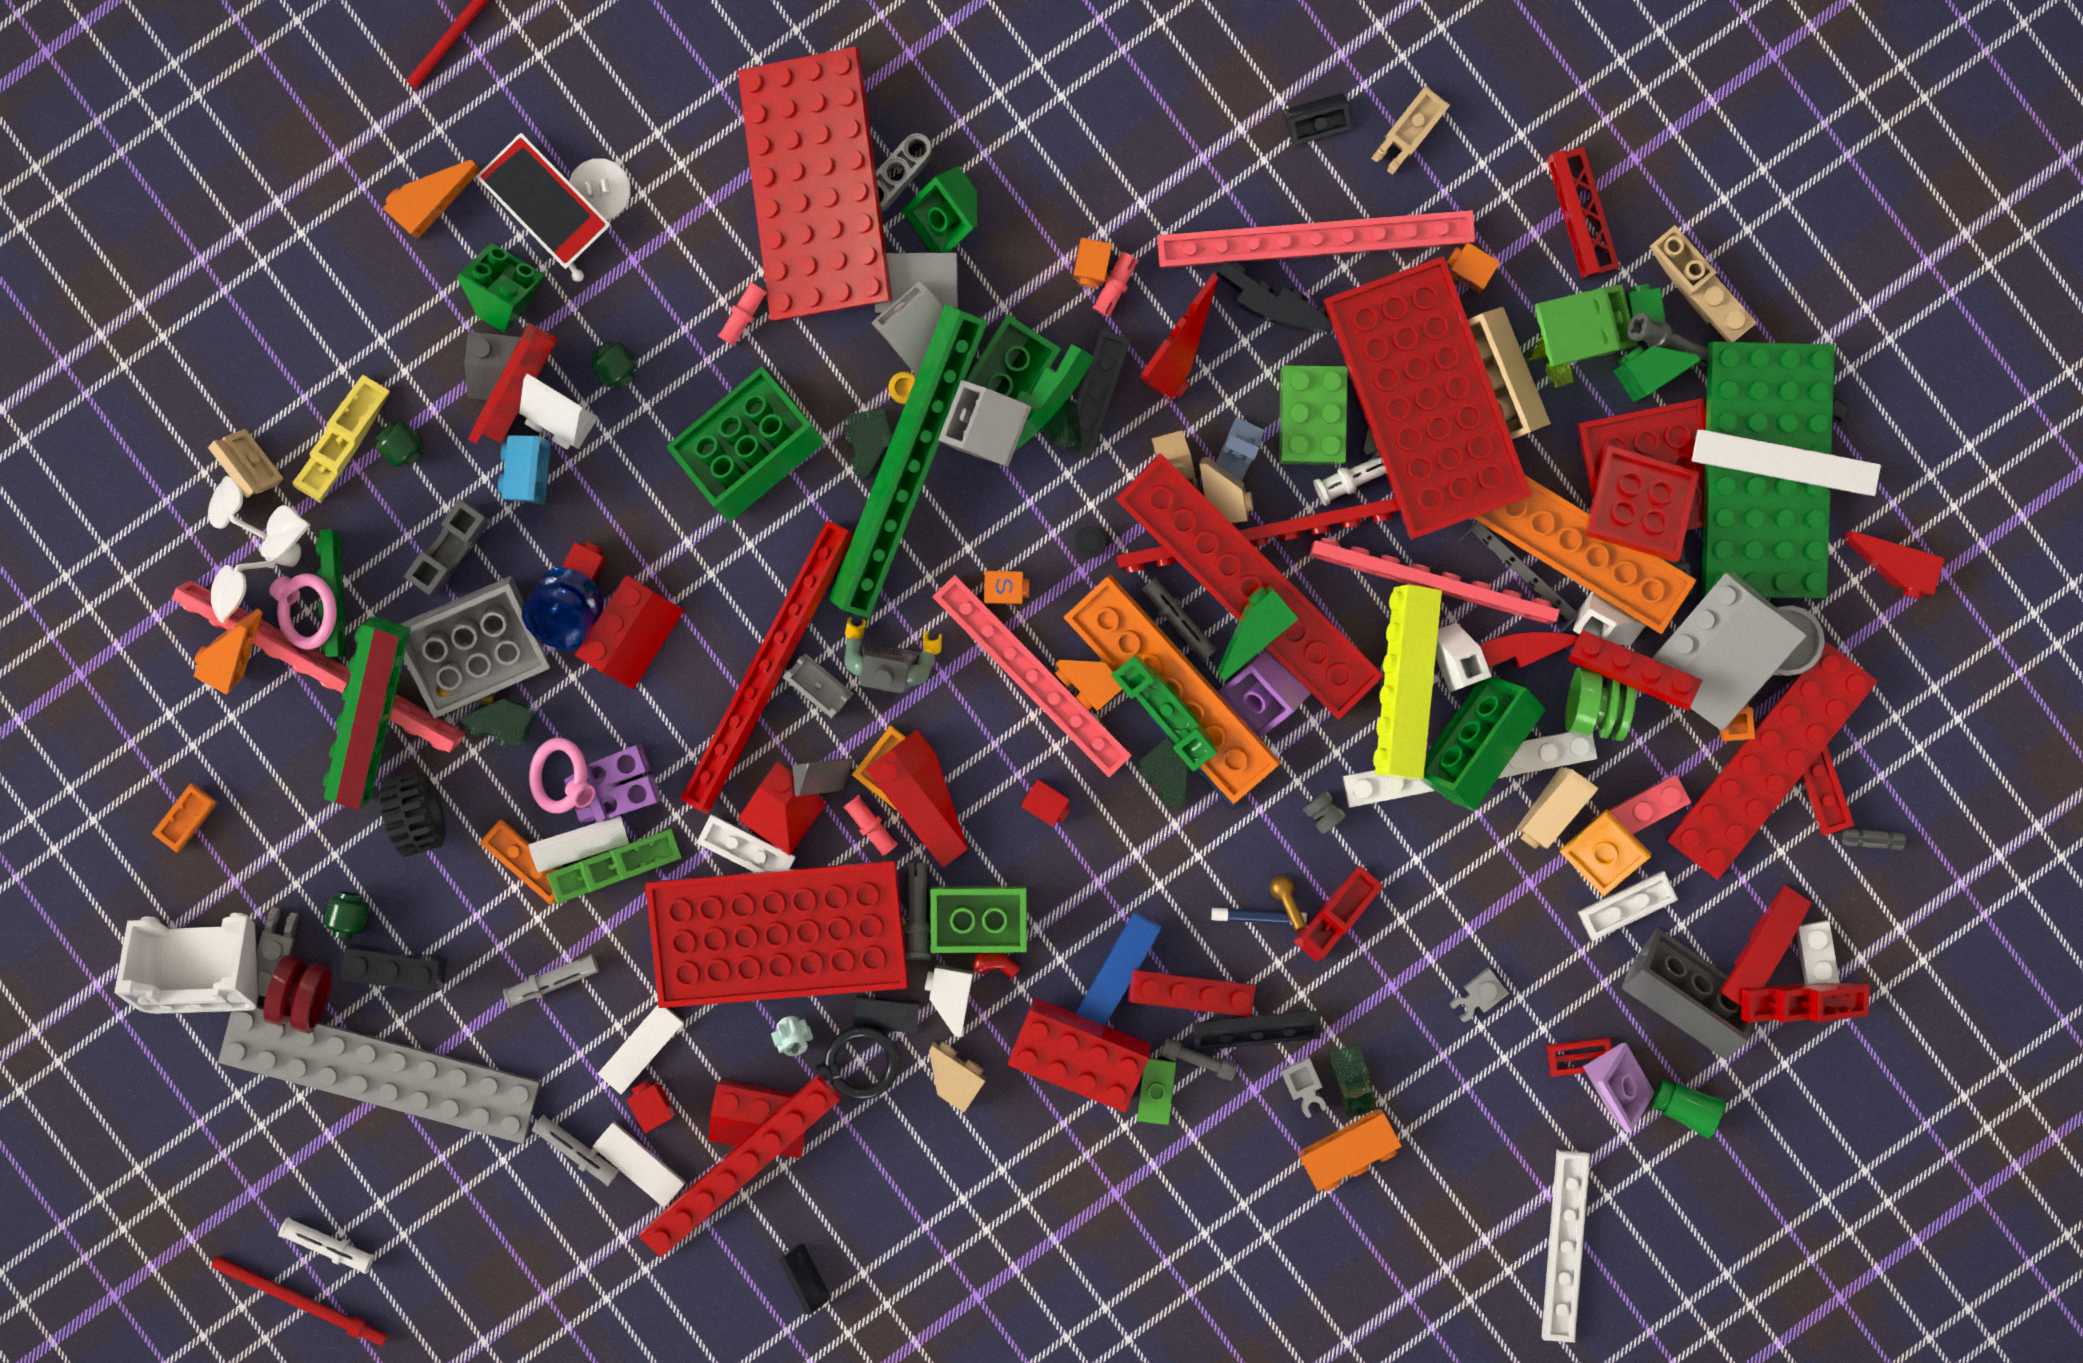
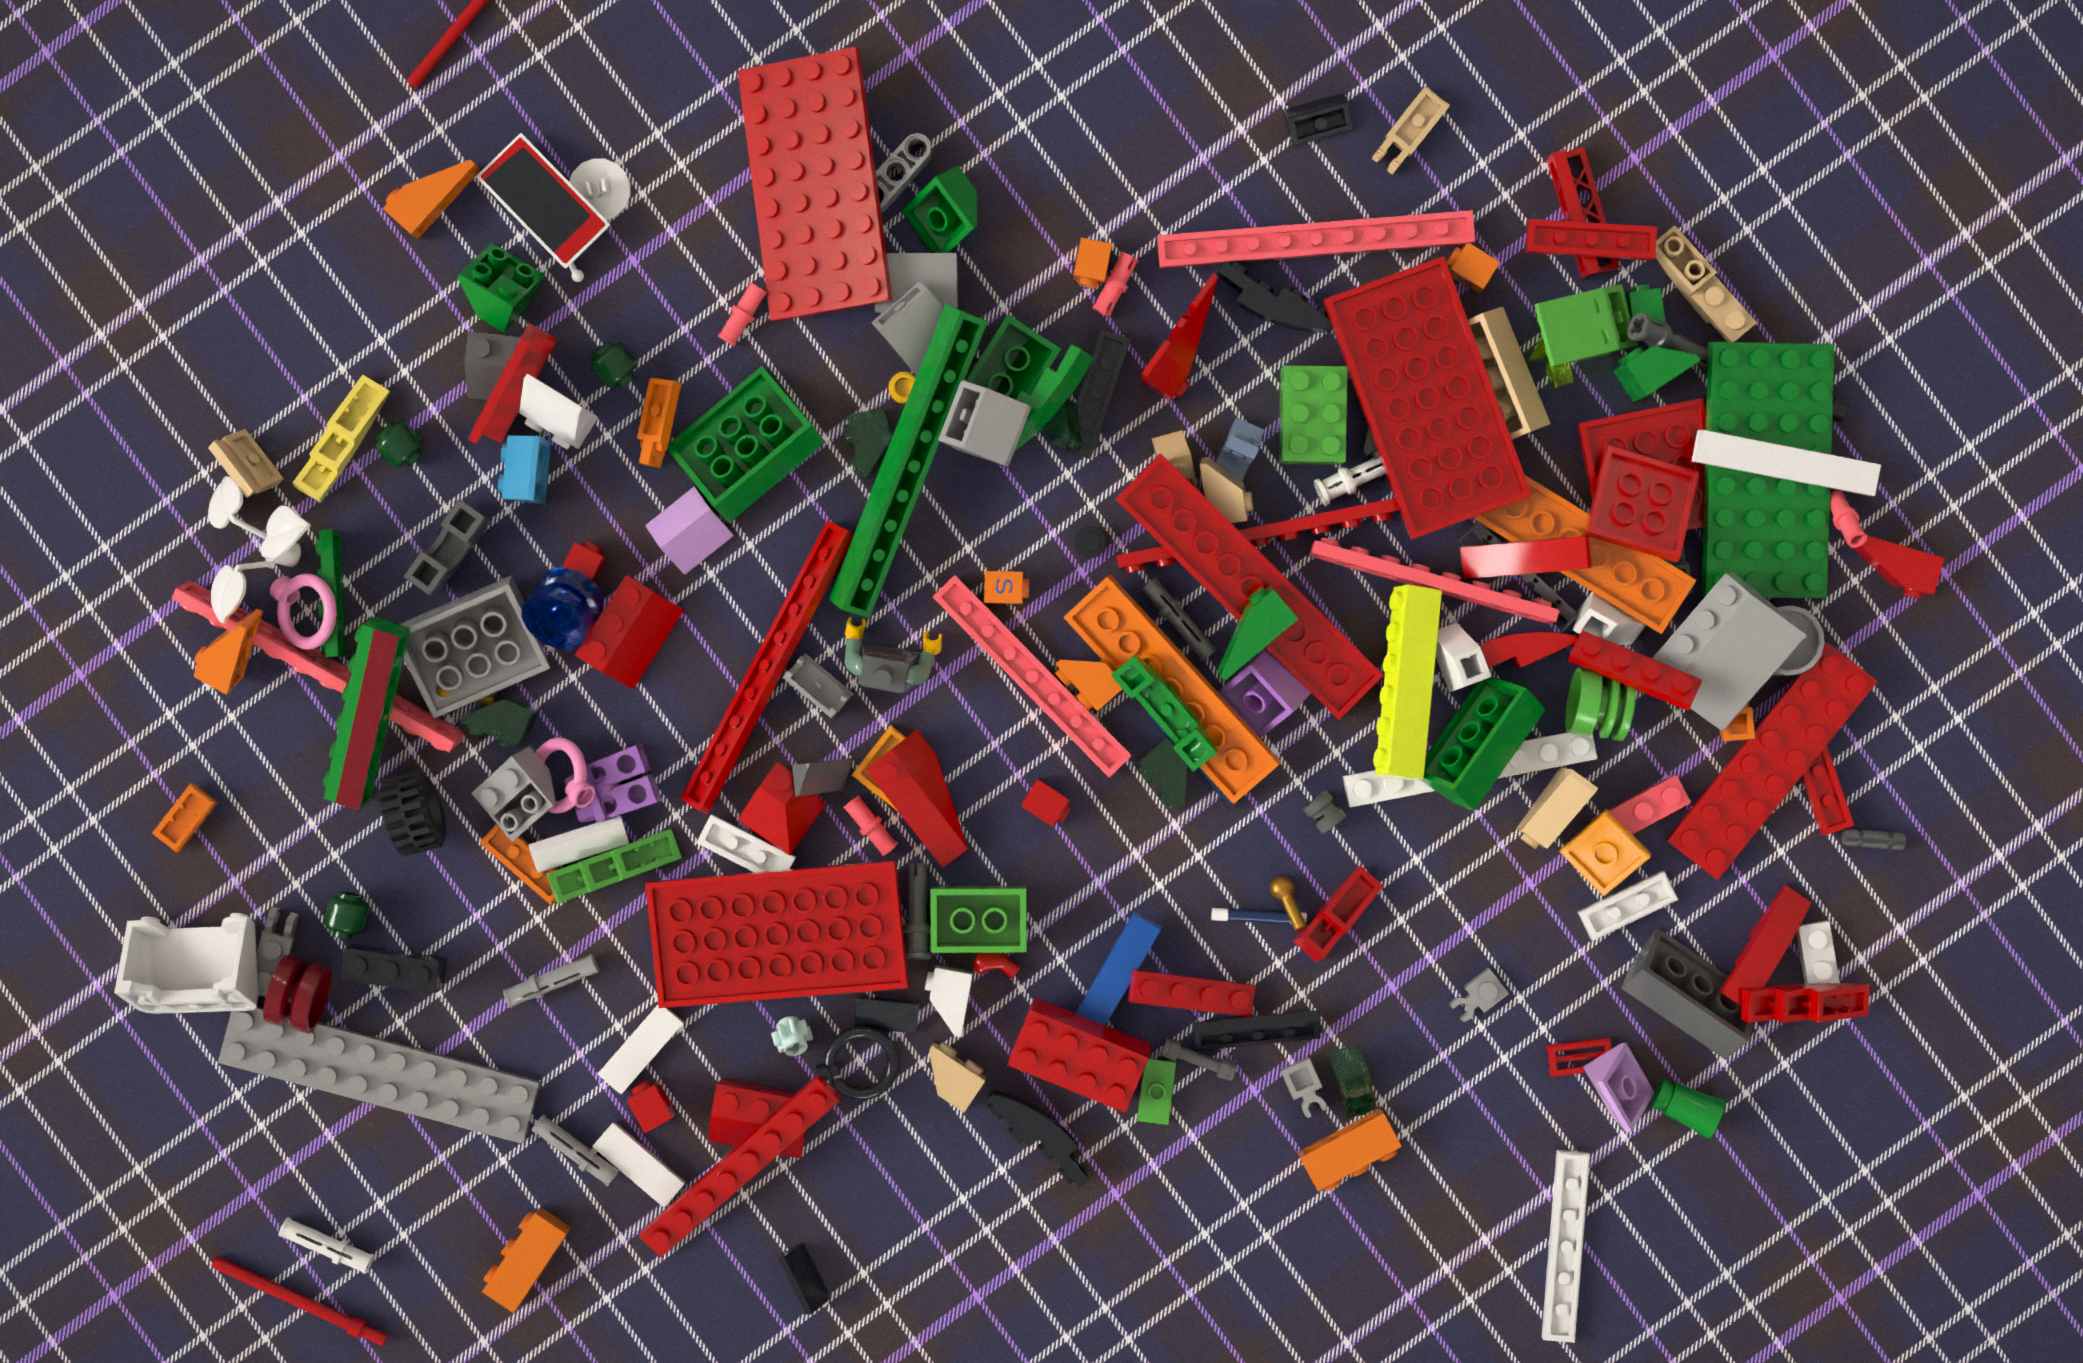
none -> light grey slope [471,746,556,842]
none -> orange brick [482,1207,572,1313]
none -> orange hinge [637,377,682,468]
none -> lavender slope [645,486,734,575]
none -> black slope [988,1090,1089,1188]
none -> slope [1460,536,1592,579]
none -> red plate [1525,219,1657,261]
none -> coral pin [1830,491,1867,548]

